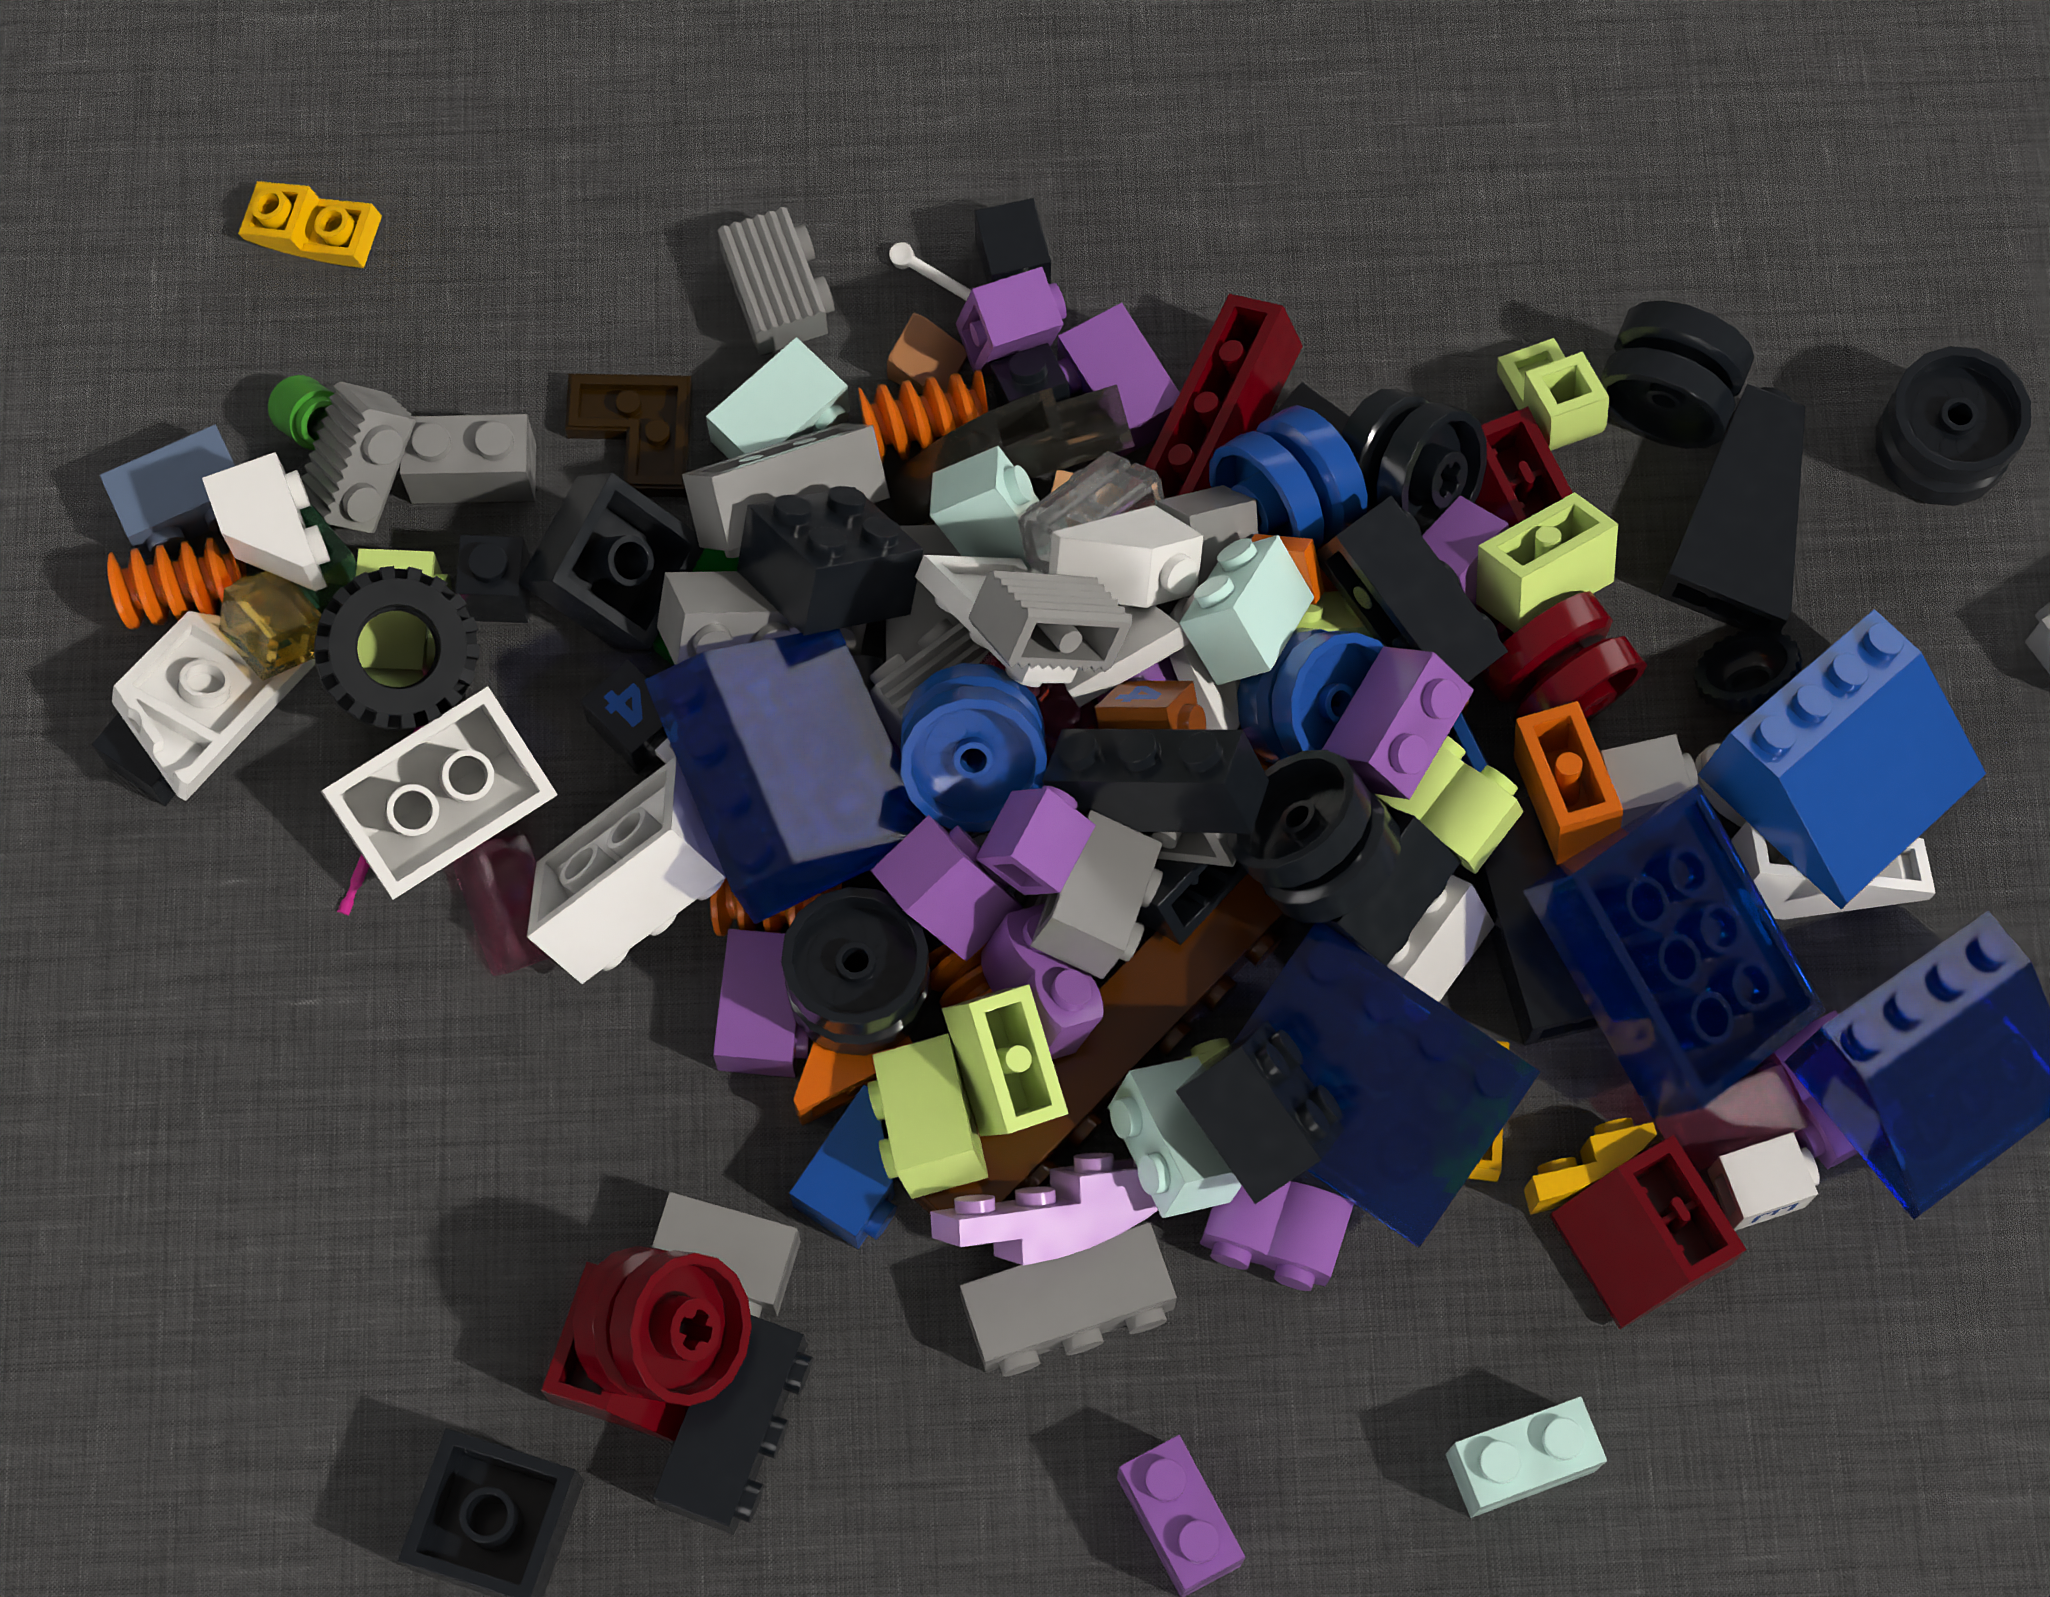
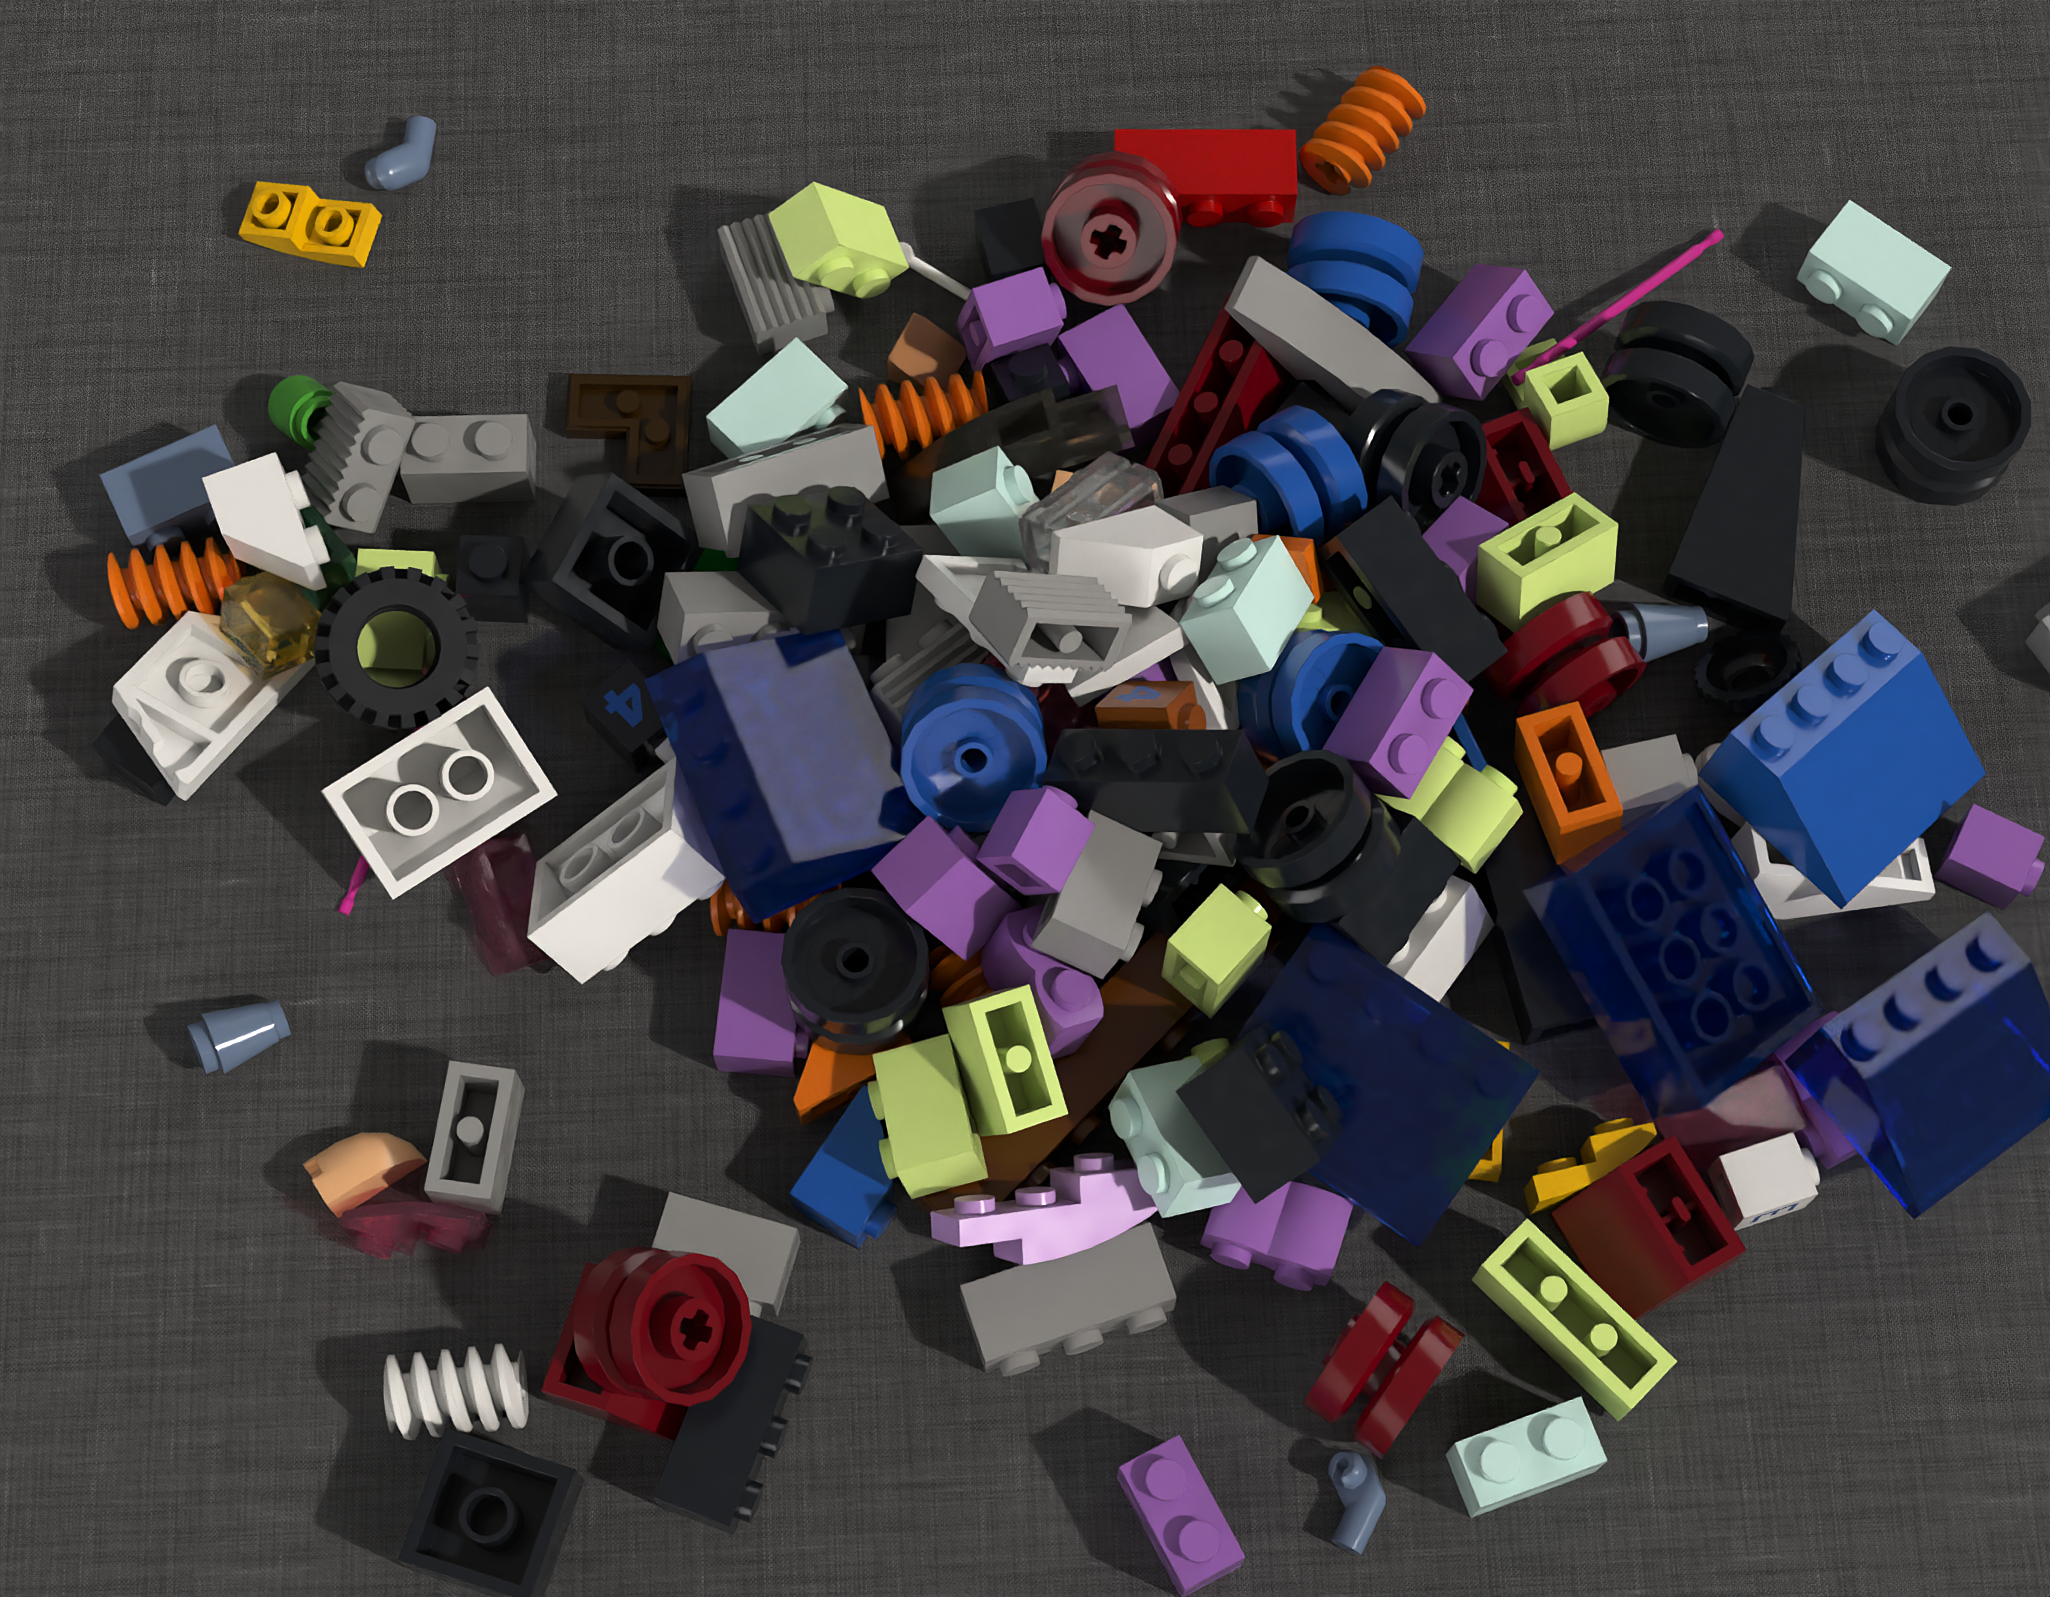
none -> sand blue cone [187,999,291,1074]
none -> light nougat brick [303,1132,428,1218]
none -> clear pink slope [339,1201,492,1260]
none -> sand blue arm [364,116,437,191]
none -> white piece [384,1343,528,1440]
none -> light grey brick [424,1061,525,1216]
none -> yellowish green brick [768,182,909,299]
none -> dark red wheel [1041,151,1183,306]
none -> red brick [1113,129,1298,228]
none -> yellowish green brick [1161,883,1272,1019]
none -> light grey slope [1224,256,1444,414]
none -> blue wheel [1286,211,1424,349]
none -> orange piece [1299,65,1426,196]
none -> dark red wheel [1303,1281,1465,1459]
none -> sand blue arm [1328,1449,1386,1556]
none -> medium lavender brick [1404,263,1554,401]
none -> yellowish green brick [1472,1218,1677,1422]
none -> dark pink piece [1511,229,1724,386]
none -> sand blue cone [1609,603,1708,663]
none -> light aqua brick [1796,200,1951,346]
none -> medium lavender brick [1933,803,2045,910]

